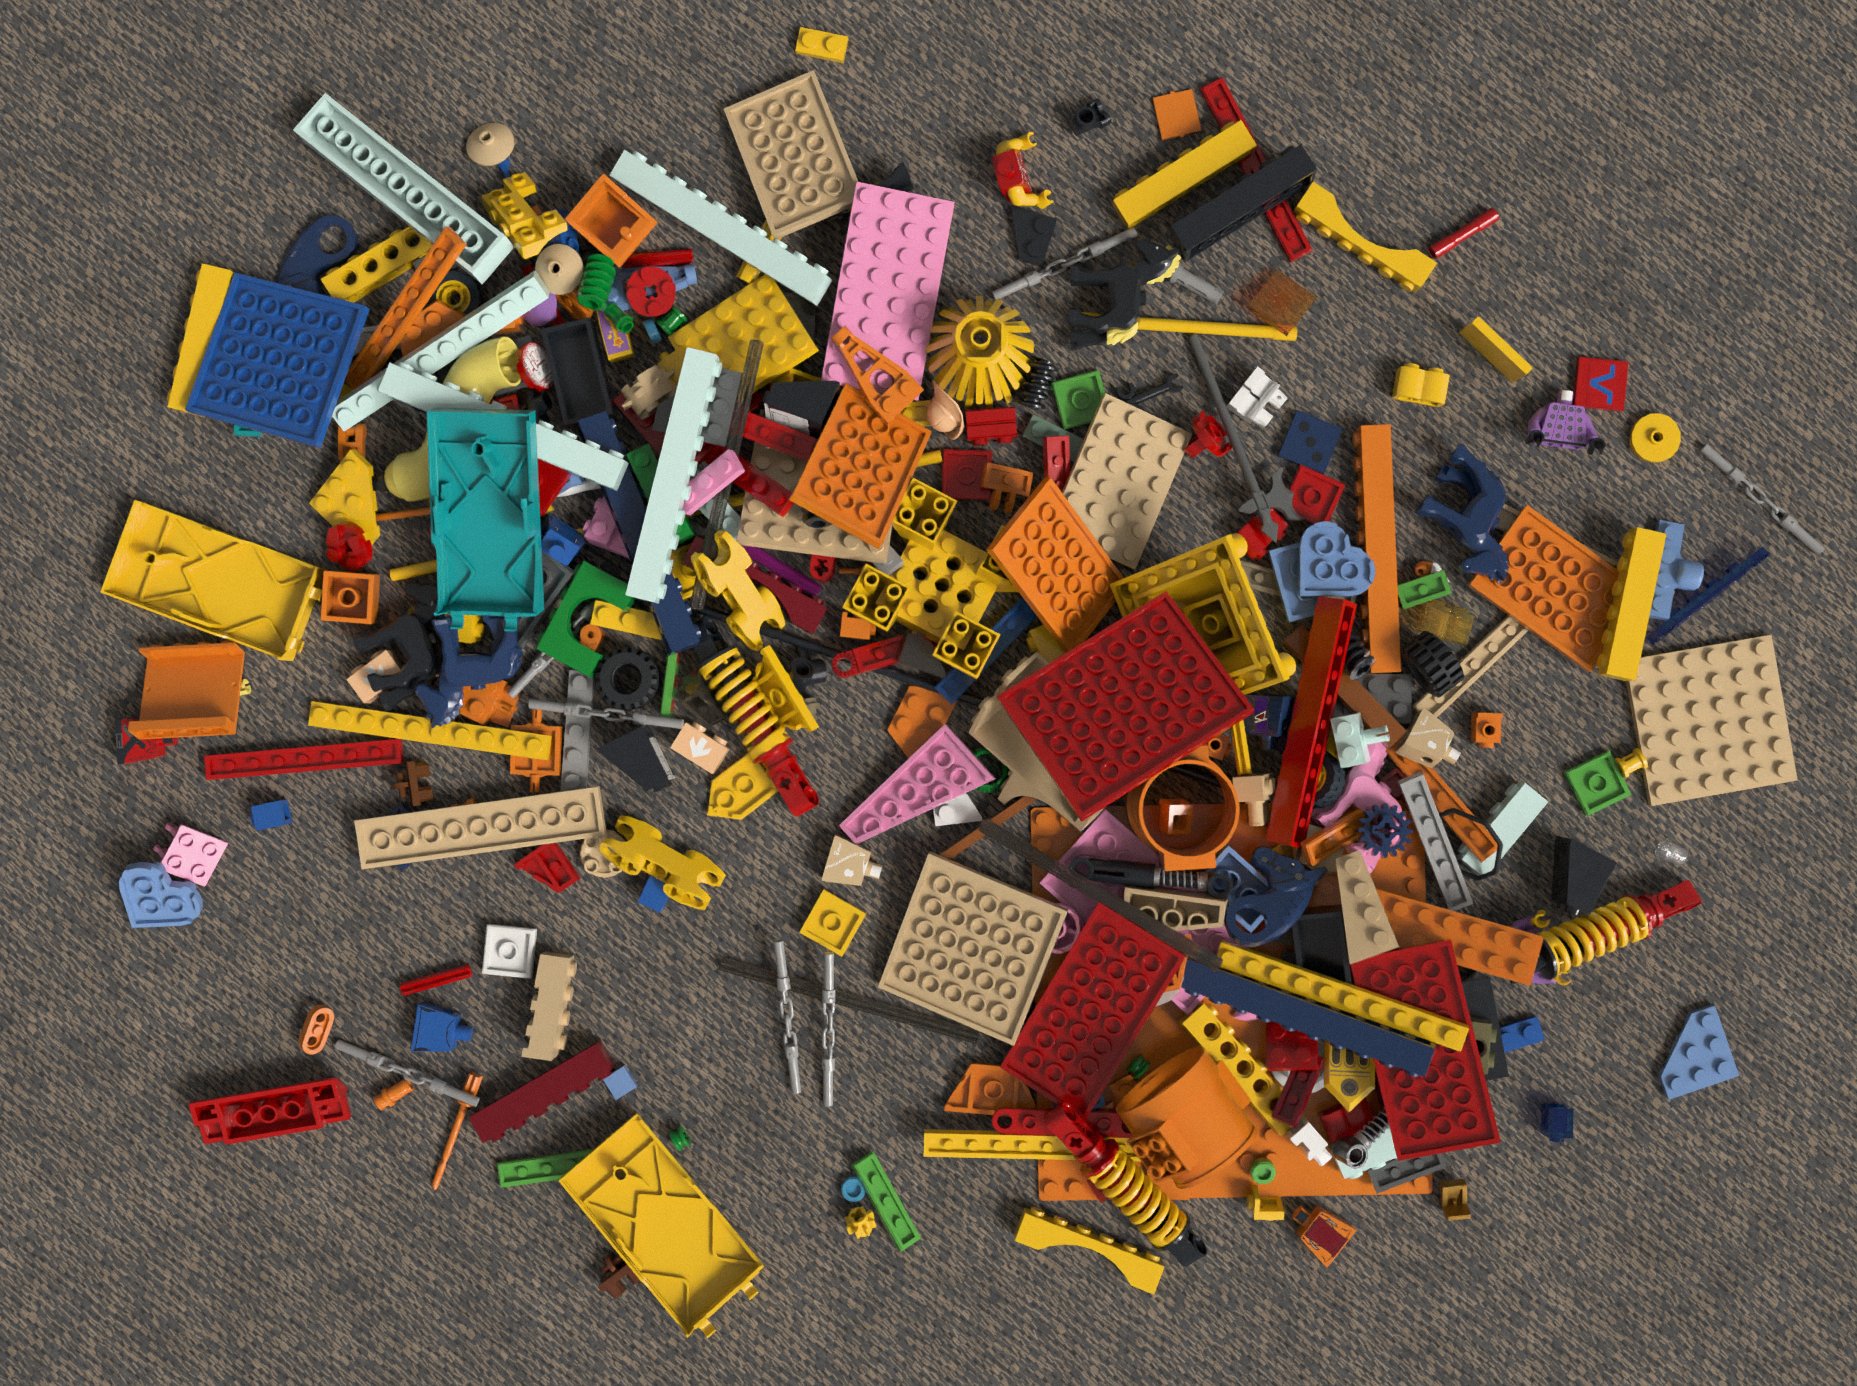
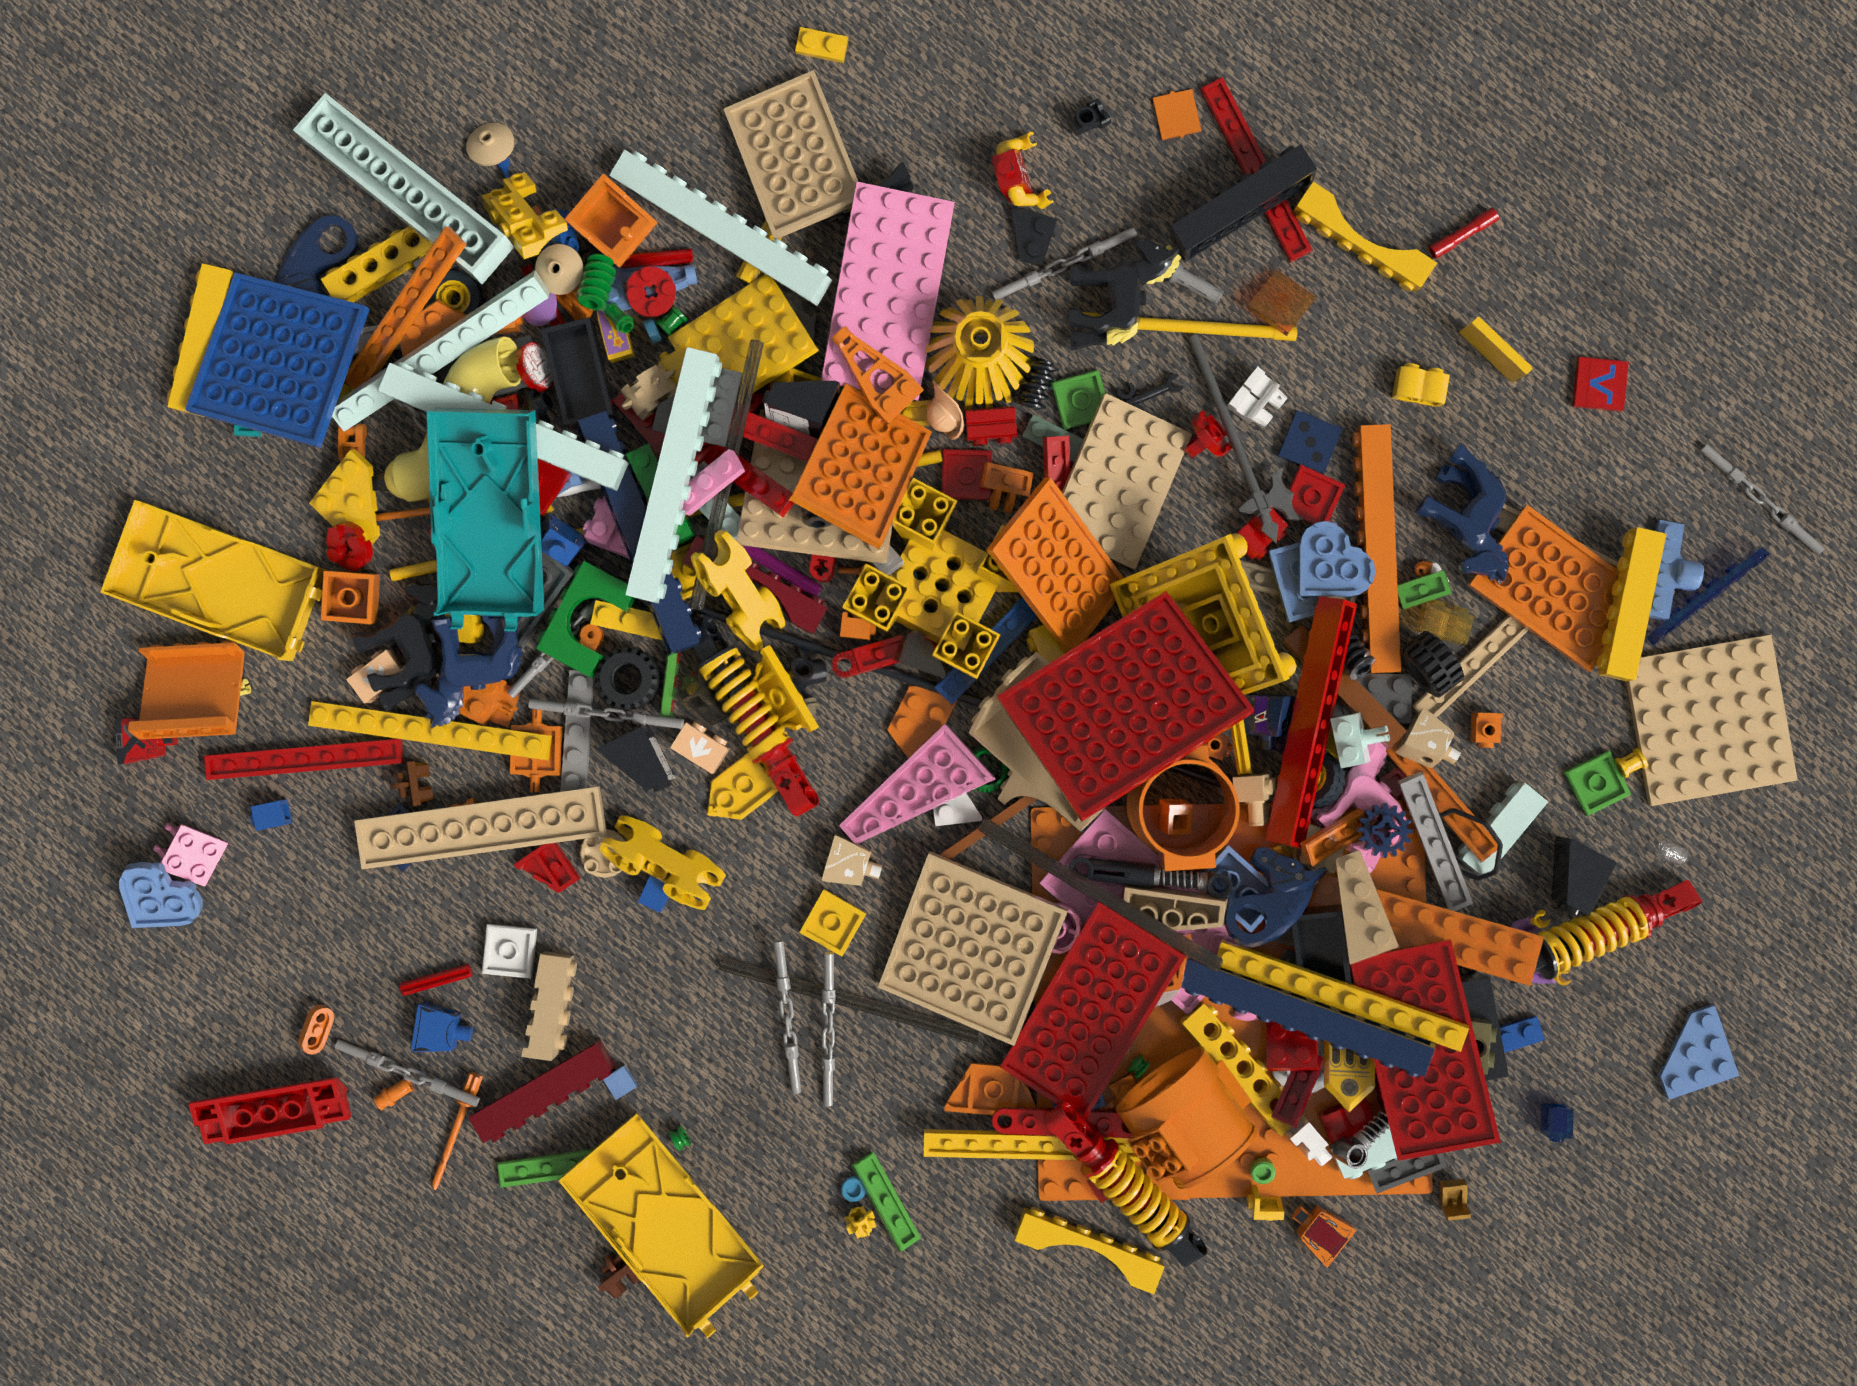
yellow brick [1113,120,1257,230] -> none
medium lavender torso [1525,390,1606,455] -> none
yellow plate [1629,413,1681,463] -> none

